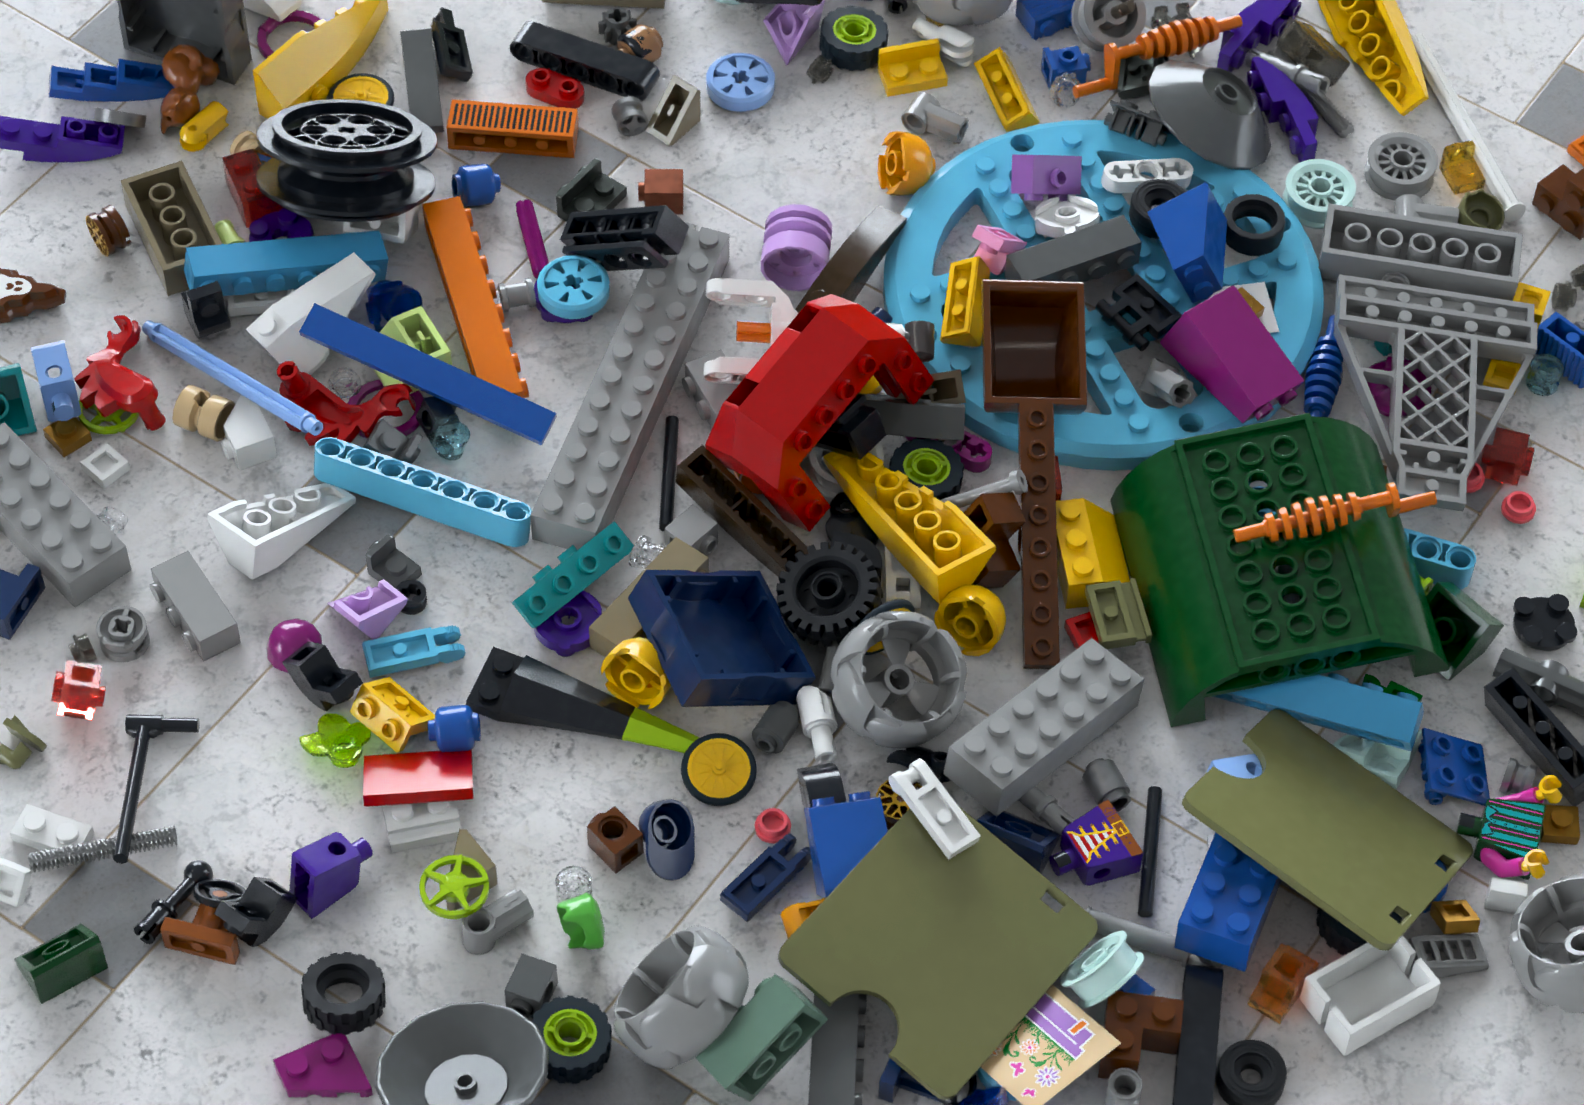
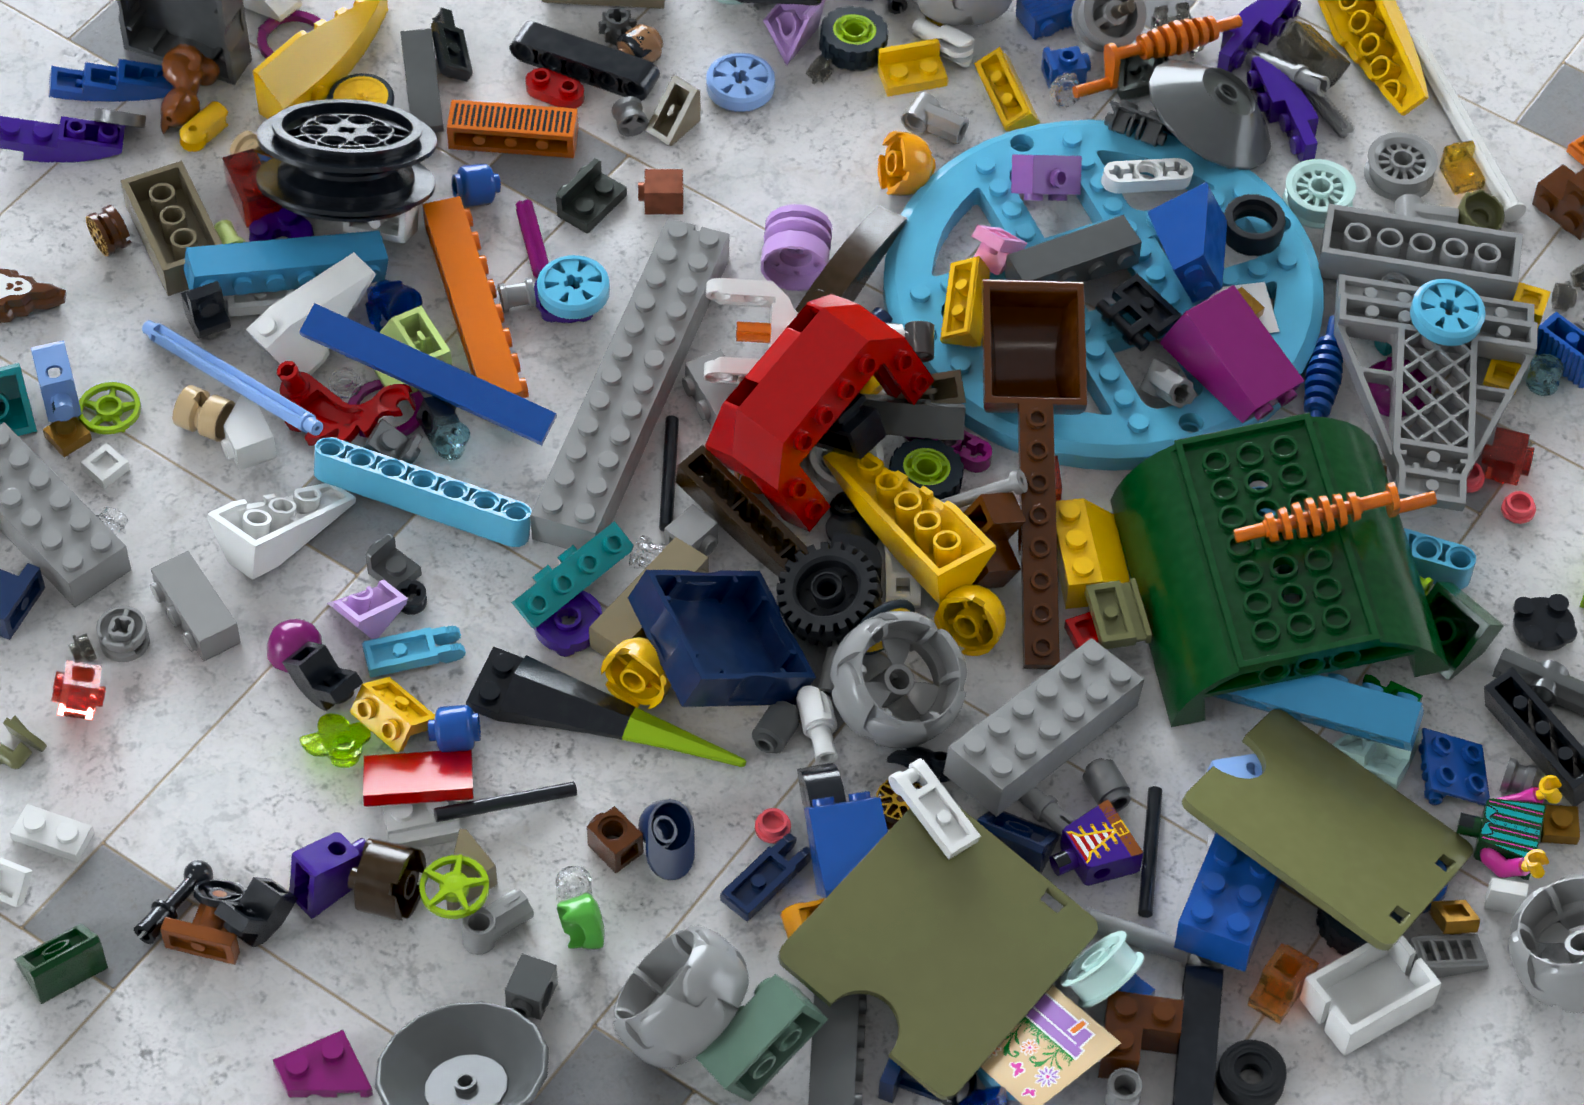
light grey axle [28,825,177,873] -> none
red animal [74,315,166,431] -> none
black bar [113,714,200,864] -> none
black tyre [301,952,386,1035] -> none
black wheel [532,996,612,1084] -> none
black brick [560,205,689,271] -> none
yellow wheel [681,733,757,806] -> none
white plate [1035,196,1100,238] -> none
black tyre [1129,179,1185,239] -> none
none -> dark brown brick [348,838,426,921]
none -> black bar [433,781,577,822]
none -> medium azure wheel [1410,279,1486,346]

